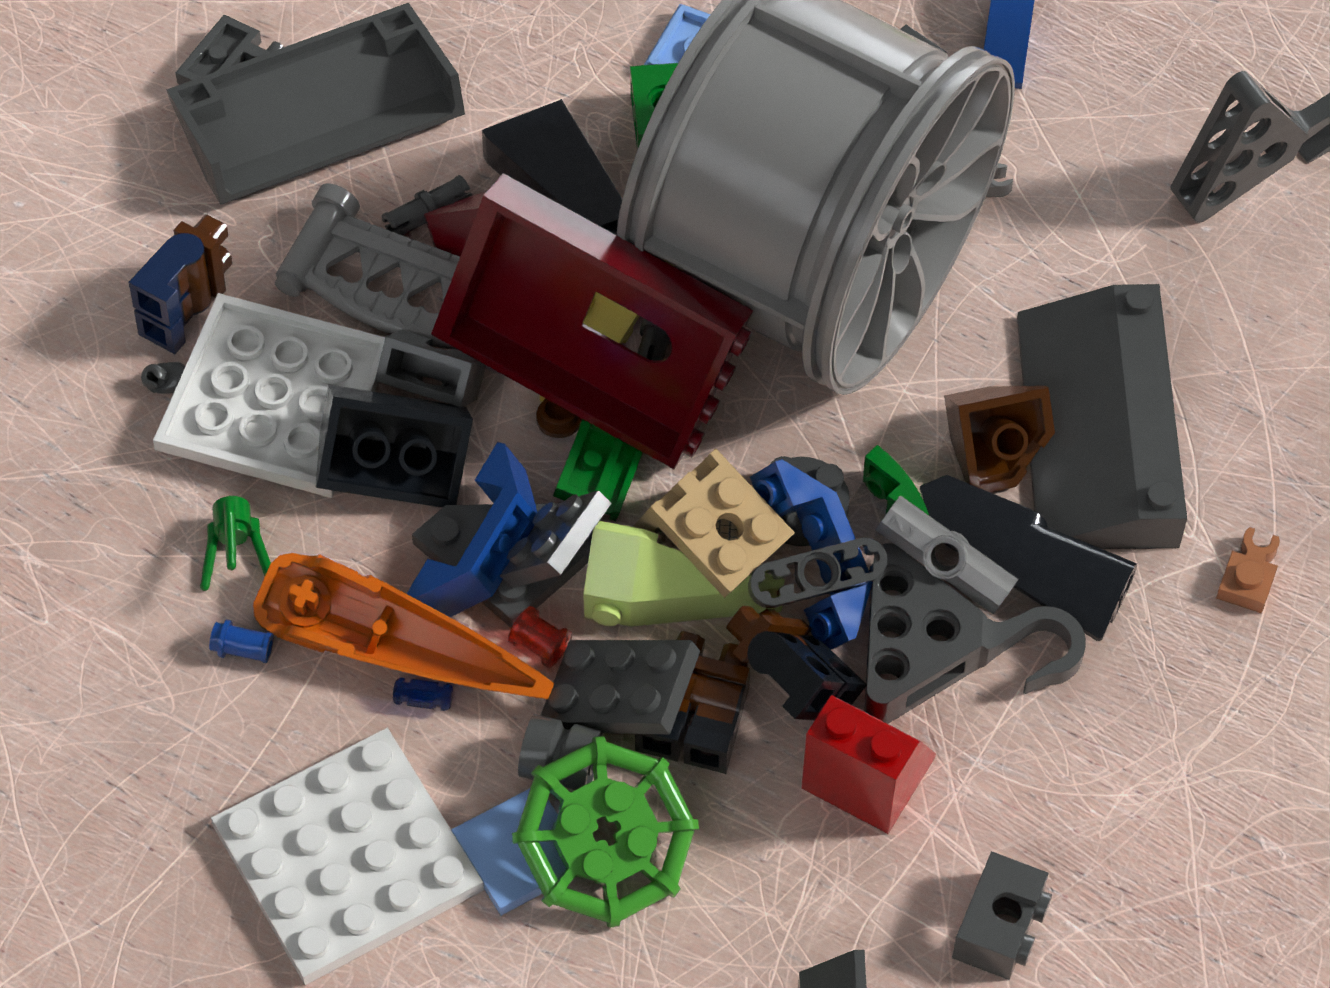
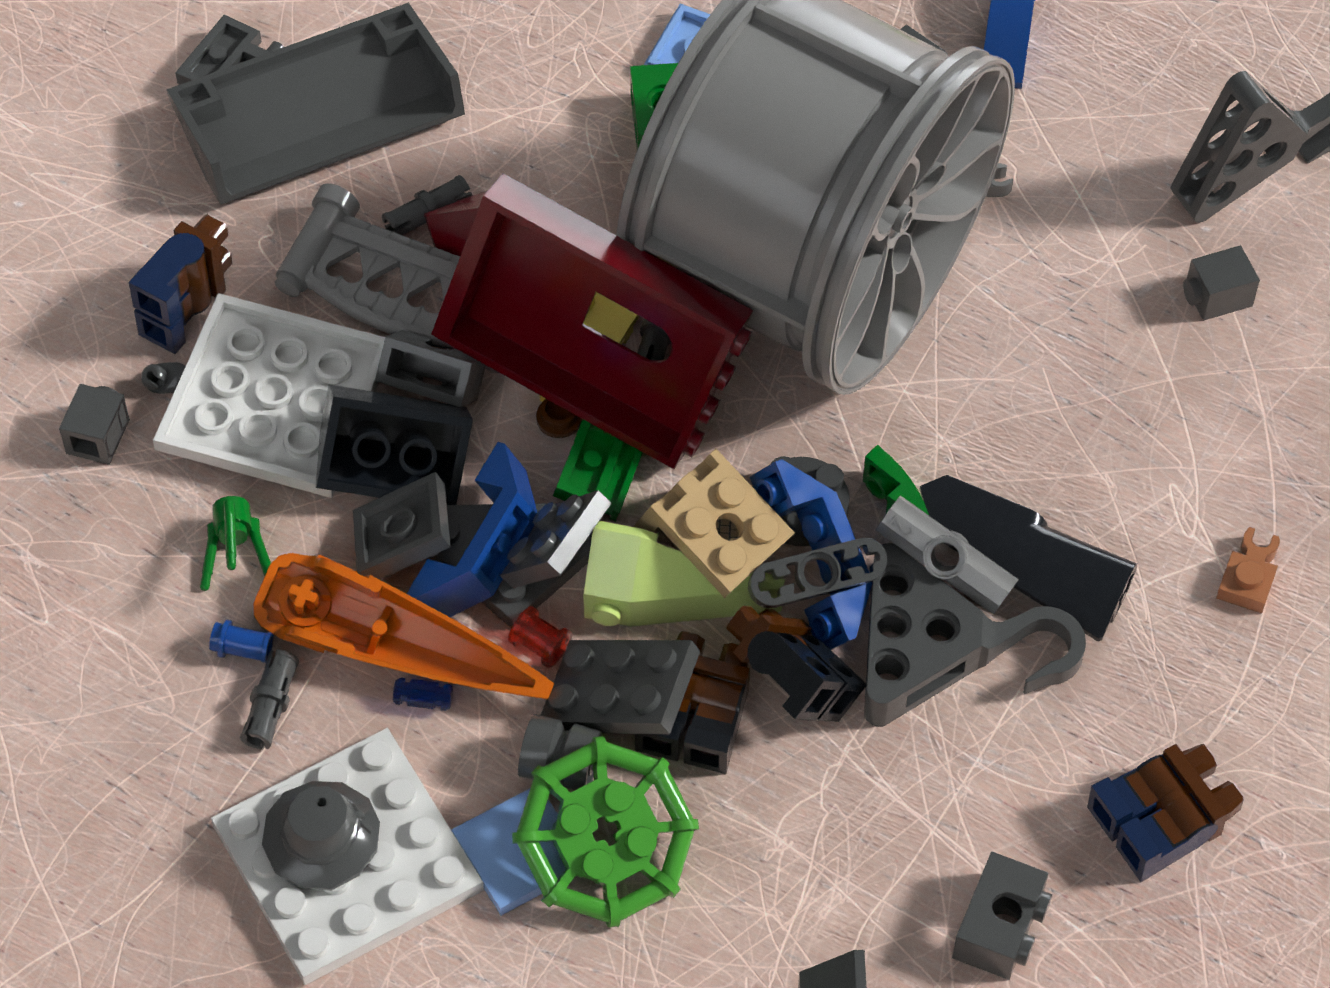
black slope [482,99,622,235] -> none
red slope [801,695,936,834] -> none
reddish brown slope [944,386,1055,492] -> none
dark grey slope [1017,284,1187,549] -> none
none -> dark grey brick [59,384,130,465]
none -> dark grey pin [240,649,299,749]
none -> dark grey hat [262,781,380,891]
none -> dark grey plate [353,472,451,580]
none -> hips [1087,744,1244,882]
none -> dark grey brick [1183,245,1260,321]

